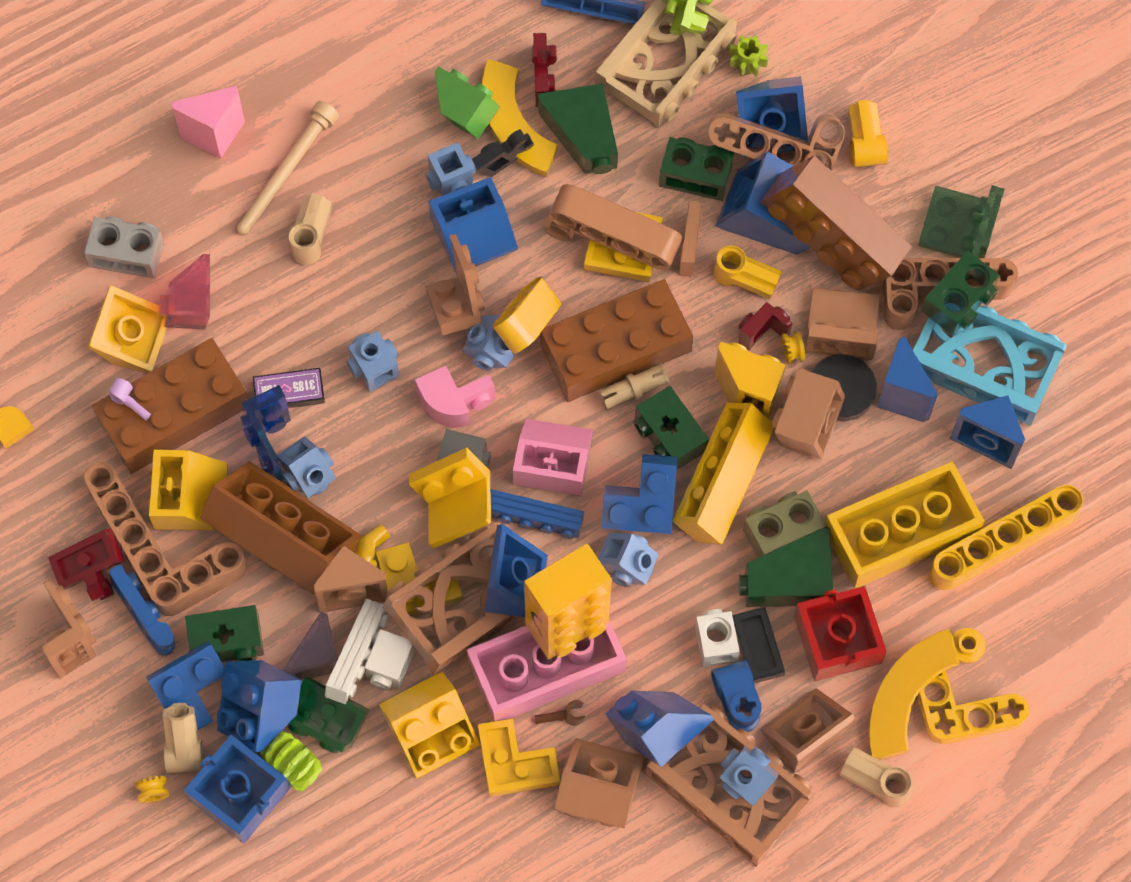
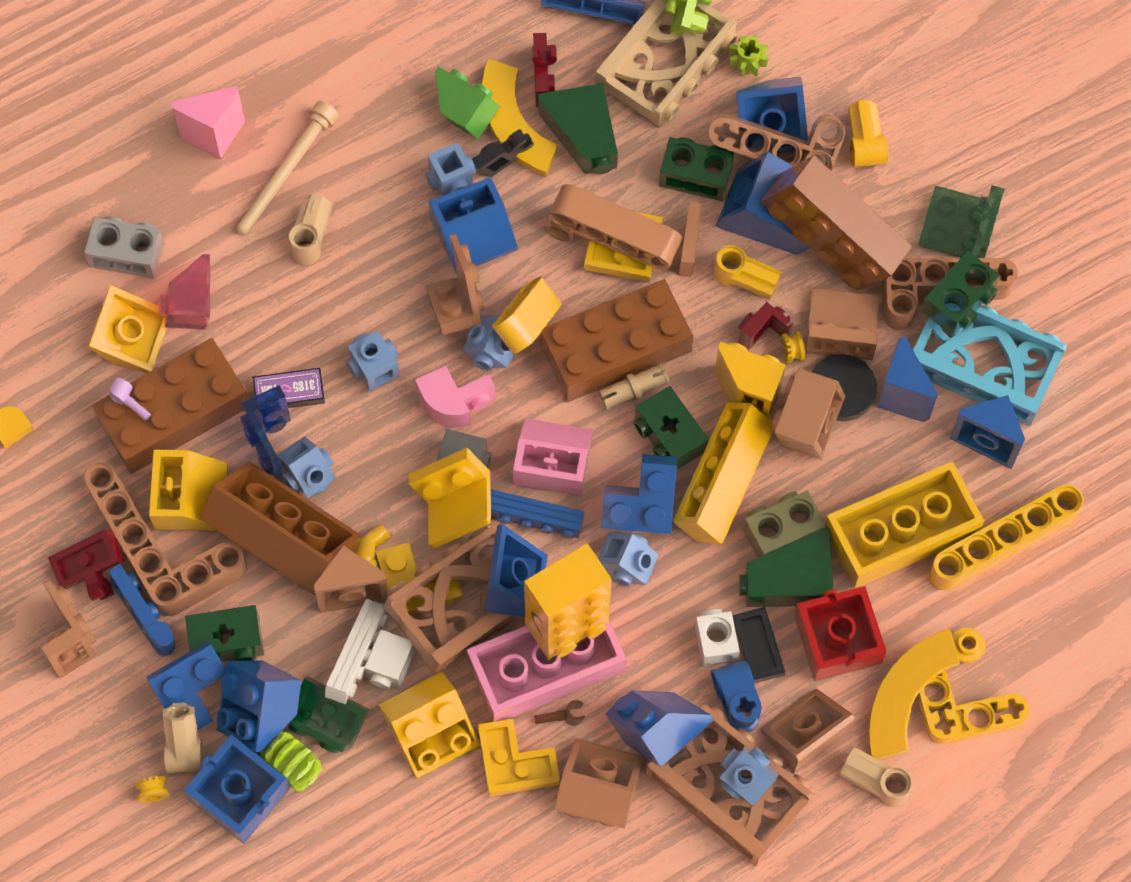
slope [283,611,338,681] -> none

